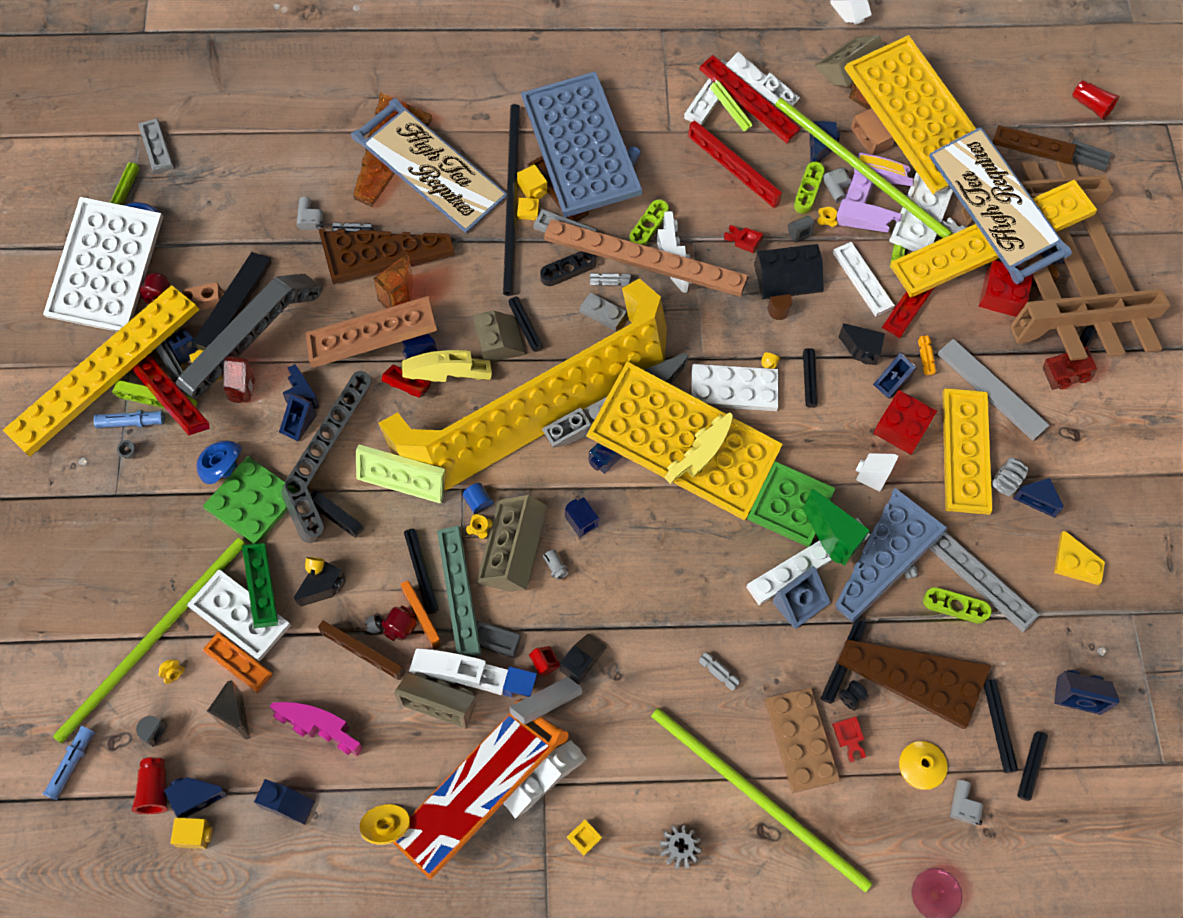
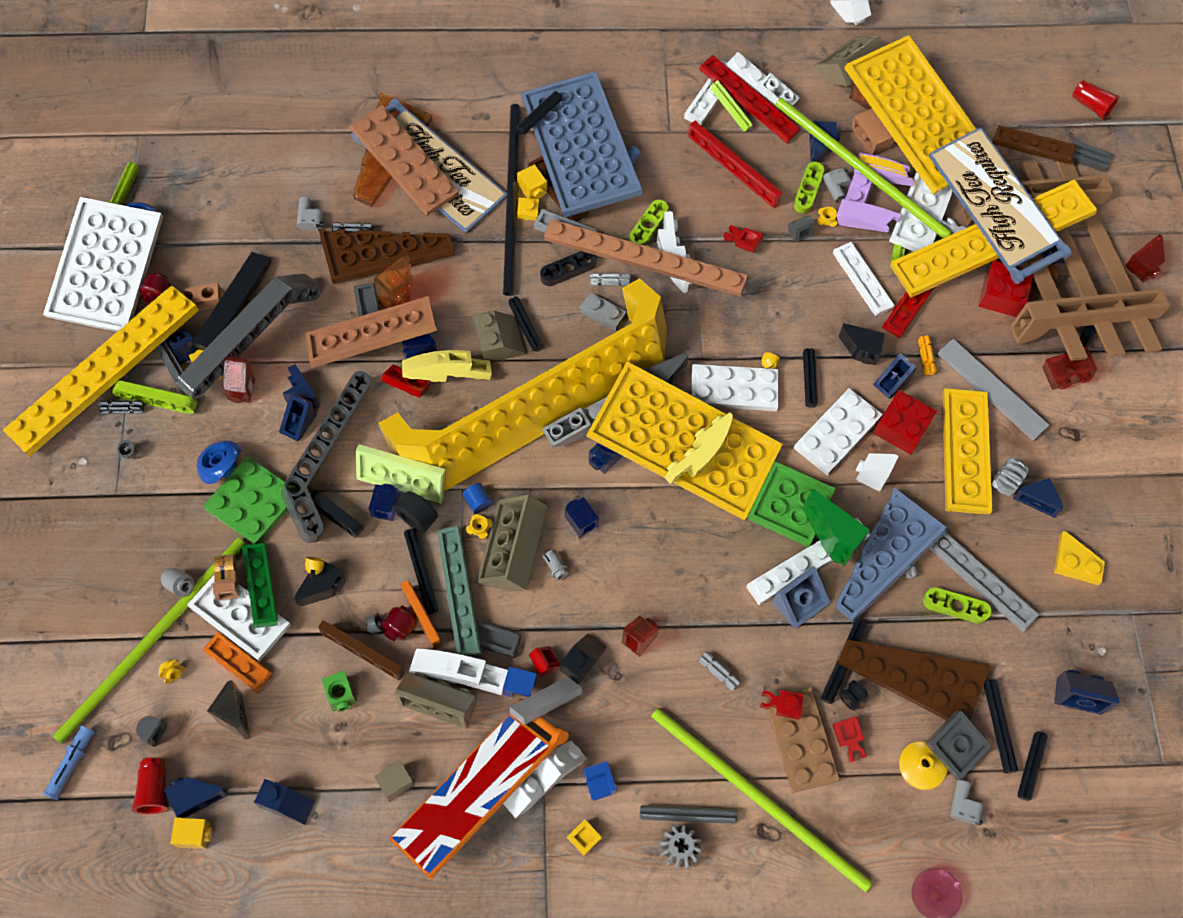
medium blue pin [94,410,165,428] -> none
red tile [132,354,210,436] -> none
light grey tile [138,118,174,174] -> none
dark pink slope [270,702,363,756] -> none
yellow dish [359,804,410,845] -> none
black slope [754,244,824,300] -> none
reddish brown brick [767,294,792,320] -> none
none -> black axle [98,400,144,414]
none -> light grey brick [161,568,194,597]
none -> nougat leg [213,554,240,601]
none -> bright green brick [321,671,356,712]
none -> nougat plate [350,105,459,216]
none -> dark grey tile [353,283,379,317]
none -> clear blue brick [369,483,400,521]
none -> dark tan brick [374,760,415,801]
none -> black tyre [393,491,438,533]
none -> black axle [516,91,562,135]
none -> blue panel [583,761,616,801]
none -> clear red slope [621,615,658,657]
none -> dark grey axle [640,805,737,824]
none -> red plate [760,690,804,720]
none -> white plate [793,388,883,476]
none -> dark grey plate [925,710,992,780]
none -> clear red slope [1125,234,1165,283]

